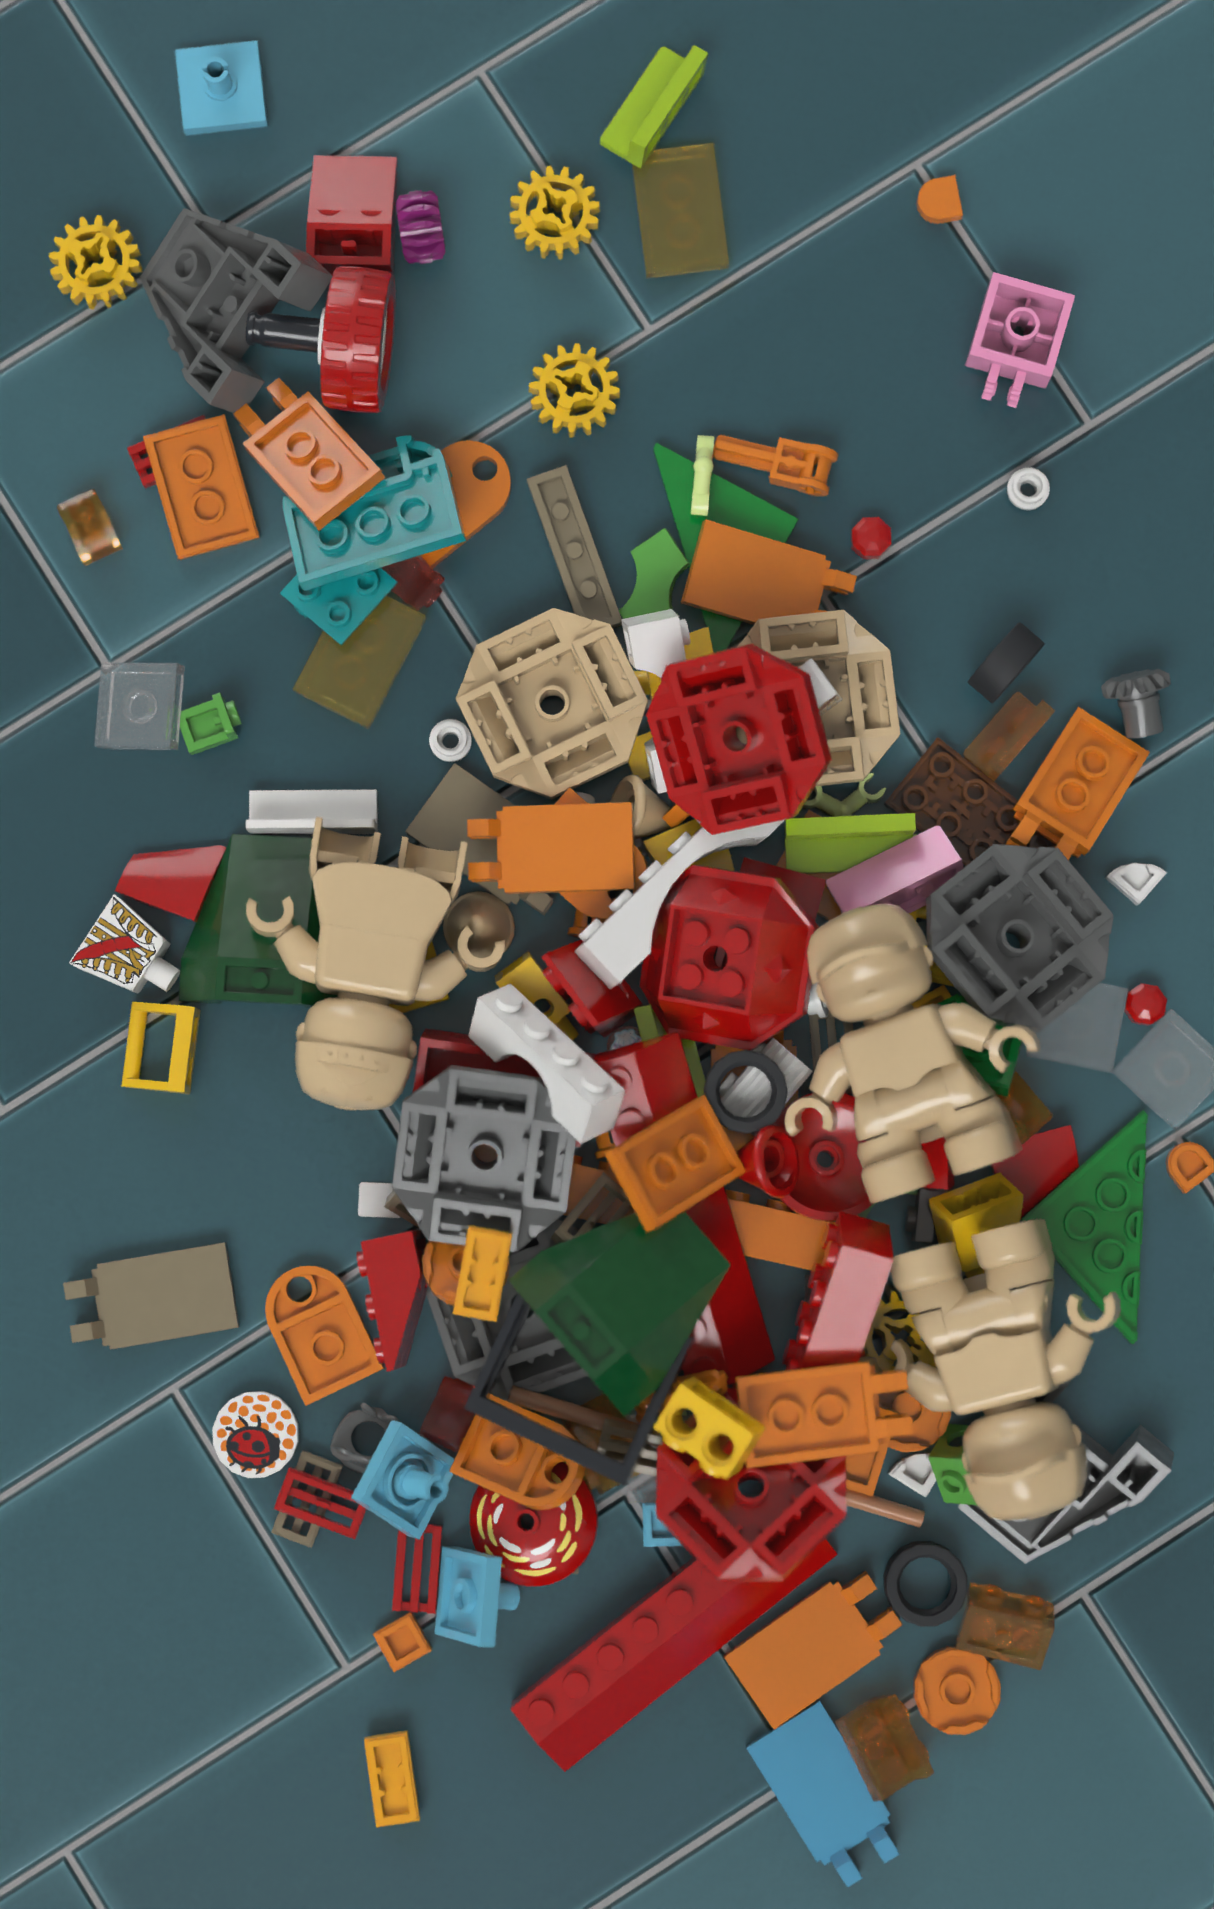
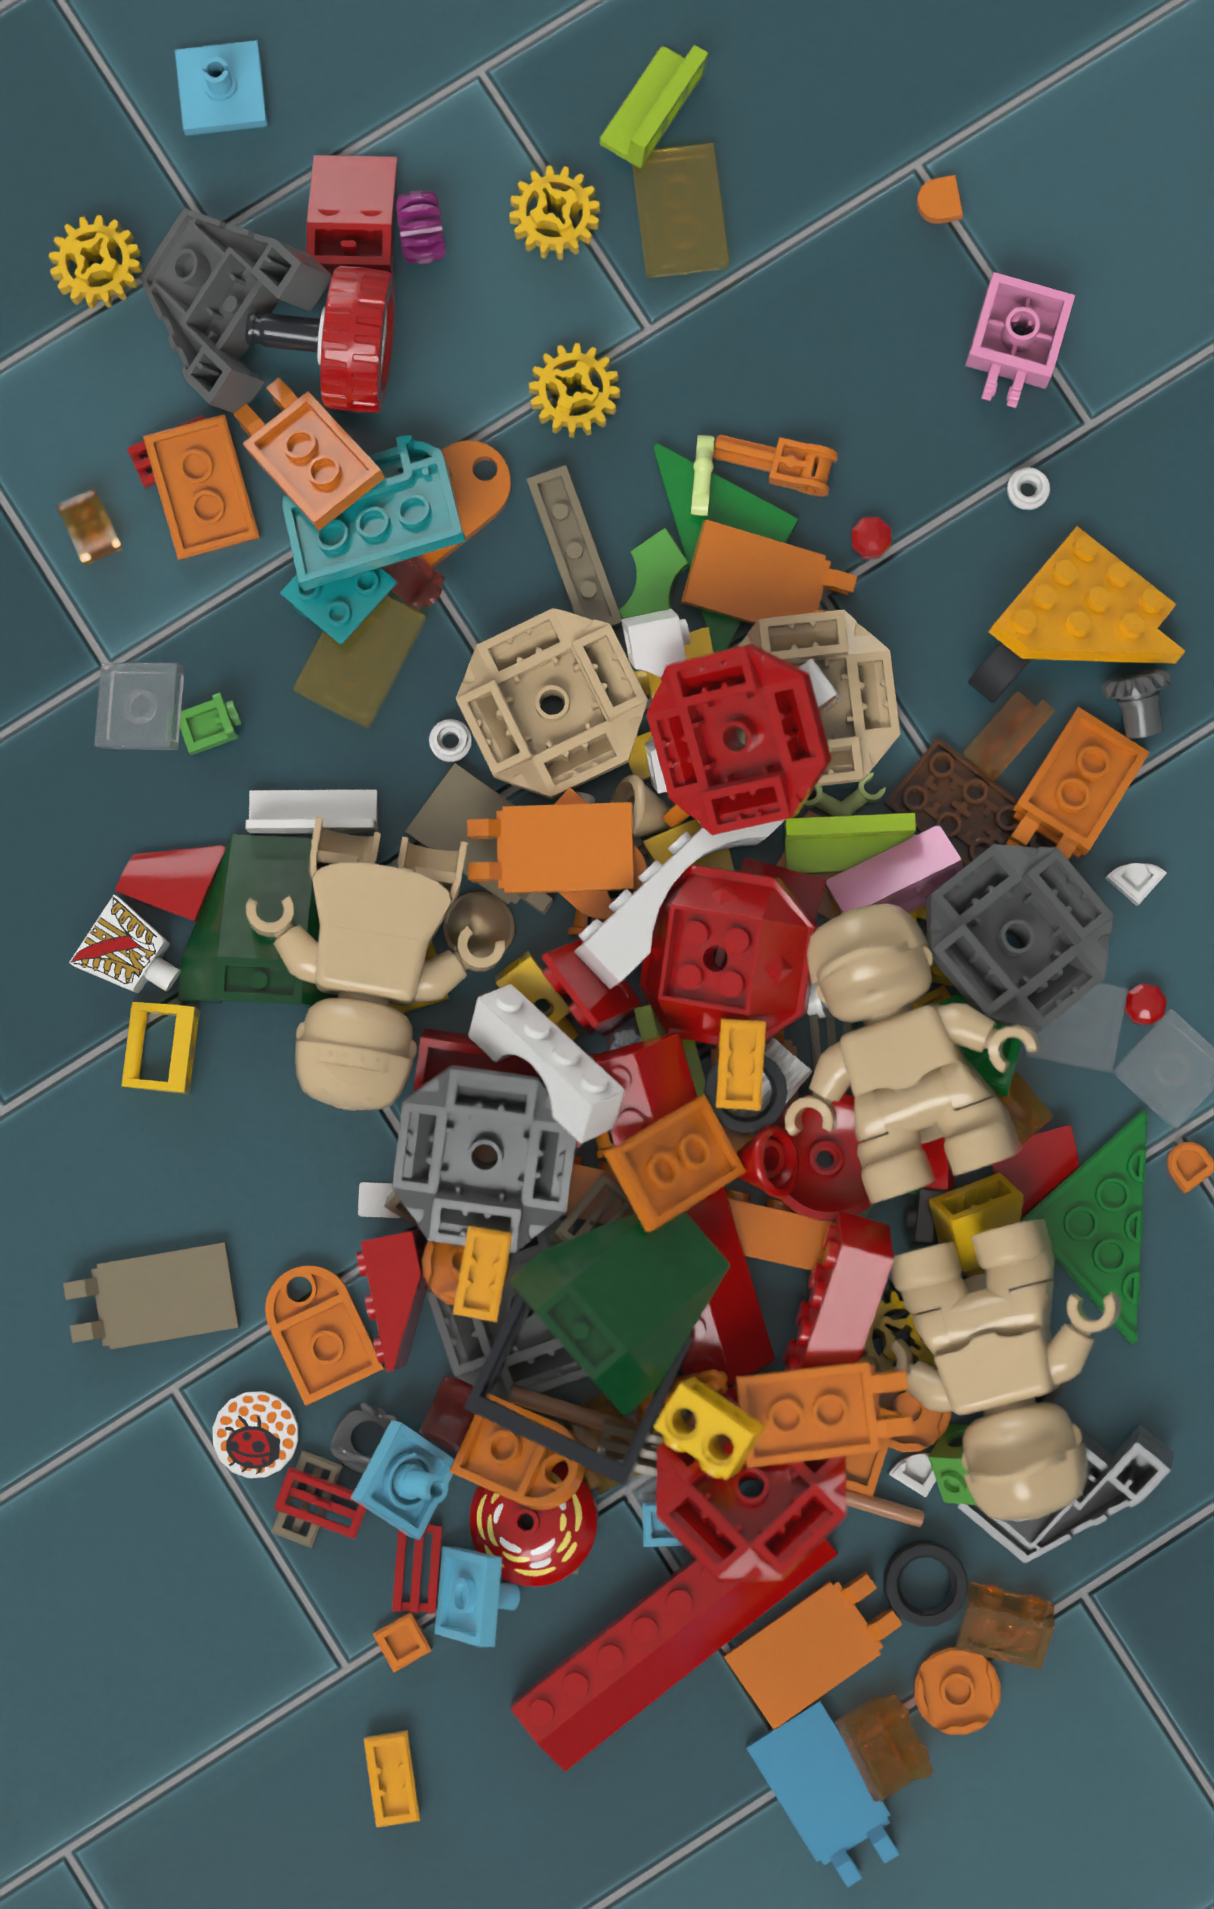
none -> light orange plate [716,1019,766,1110]
none -> light orange wing [989,526,1185,664]

